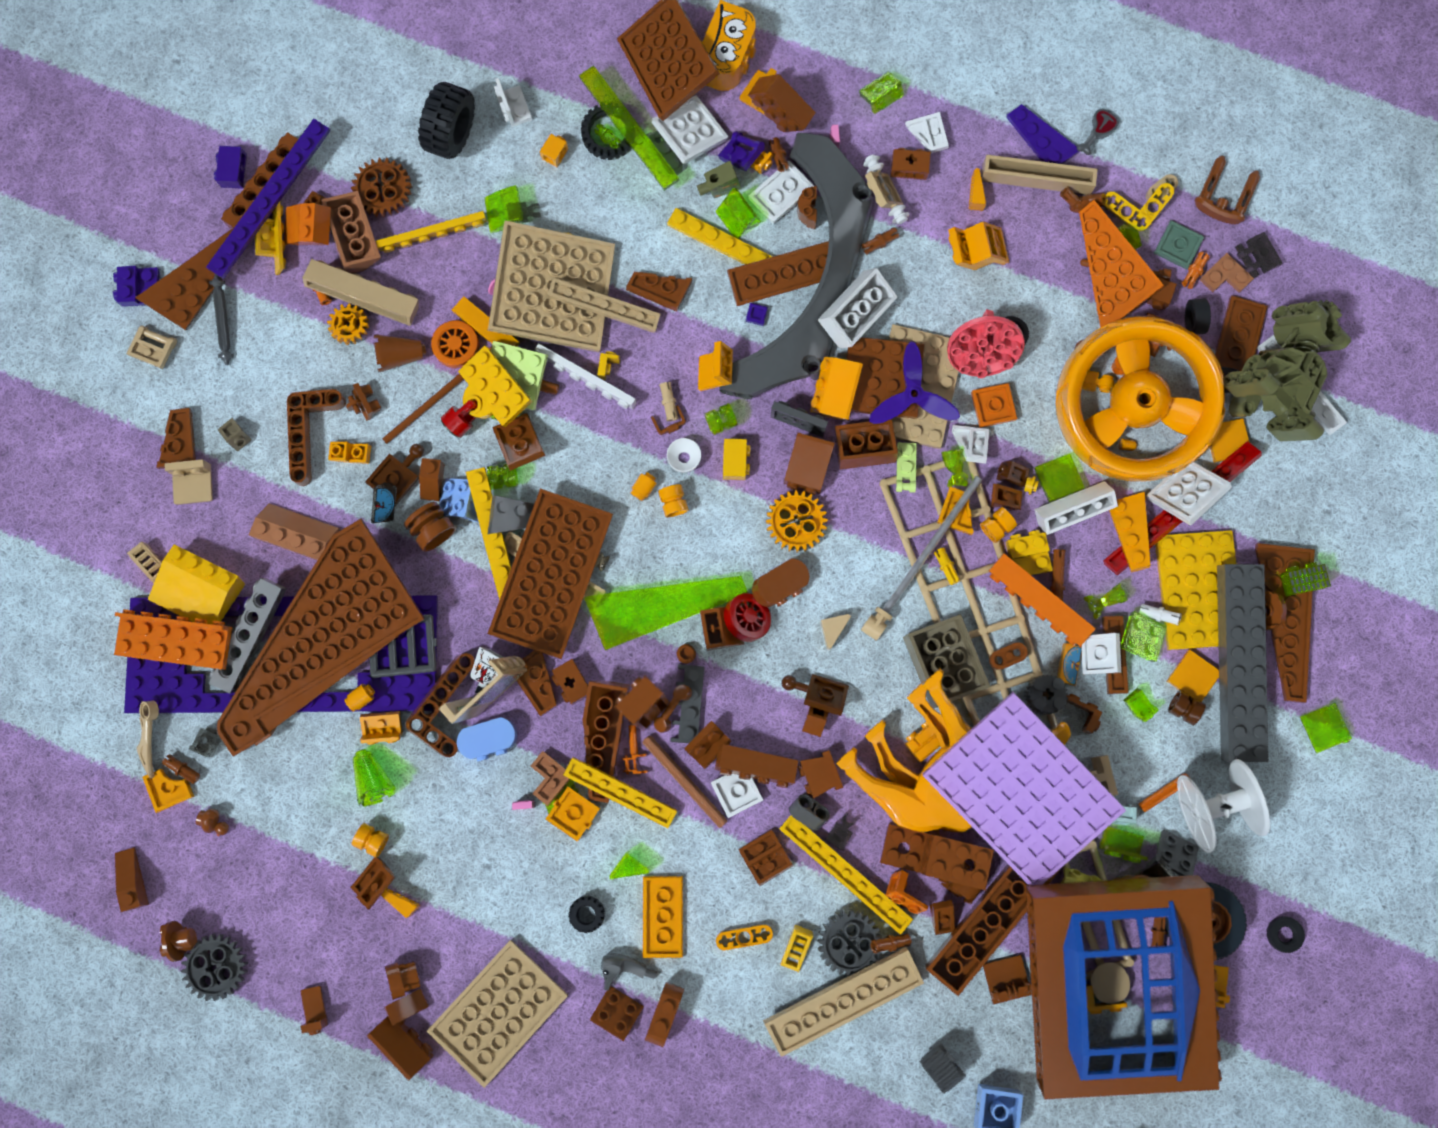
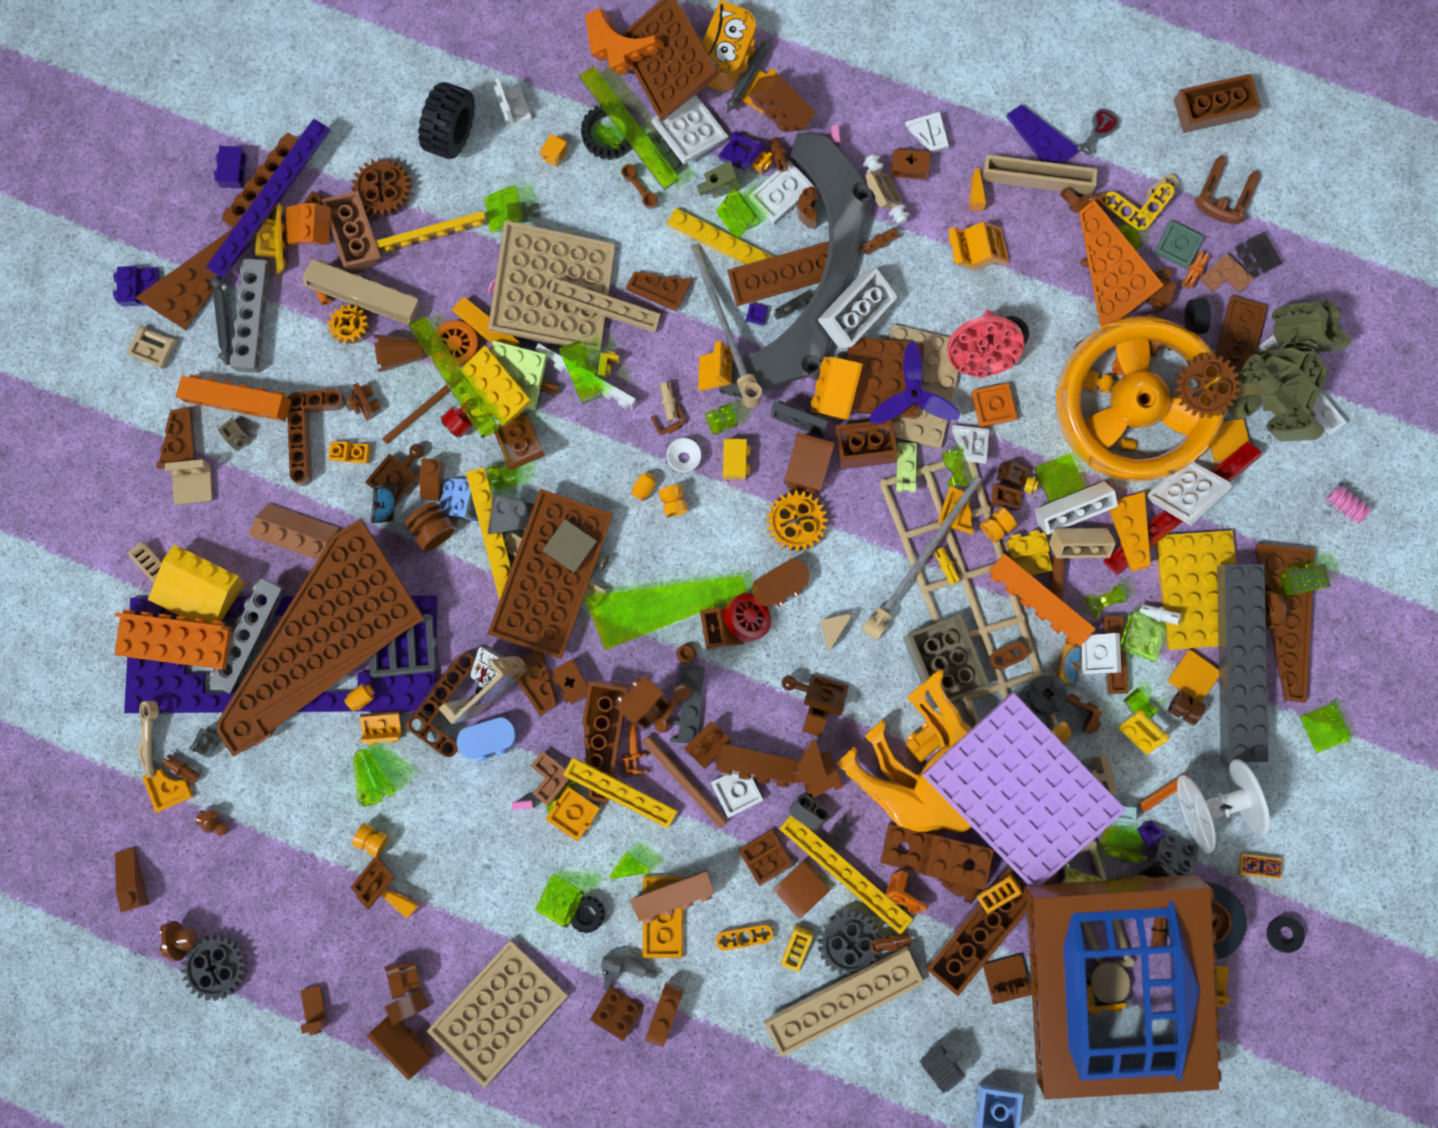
clear neon green bracket [859,71,904,114] -> none
dark orange slope [929,900,955,935] -> none
none -> orange brick [175,374,291,422]
none -> light grey brick [230,259,271,373]
none -> clear neon green tile [409,316,499,438]
none -> clear neon green plate [535,874,585,928]
none -> dark tan tile [542,519,597,573]
none -> clear neon green brick [559,340,604,405]
none -> orange arch [585,8,665,75]
none -> dark orange bar [621,164,658,209]
none -> nougat slope [630,870,715,923]
none -> flat silver piece [690,244,762,408]
none -> dark grey wheel [727,37,771,112]
none -> dark orange slope [772,860,830,919]
none -> clear smoke plate [774,289,813,320]
none -> dark orange slope [792,739,827,786]
none -> light orange slope [976,873,1022,914]
none -> tan brick [1049,528,1116,558]
none -> yellow plate [1118,708,1171,755]
none -> dark purple slope [1137,821,1166,849]
none -> dark orange gear [1173,354,1241,418]
none -> dark orange brick [1174,74,1262,133]
none -> tile [1239,854,1282,879]
none -> bright pink piece [1324,485,1371,524]

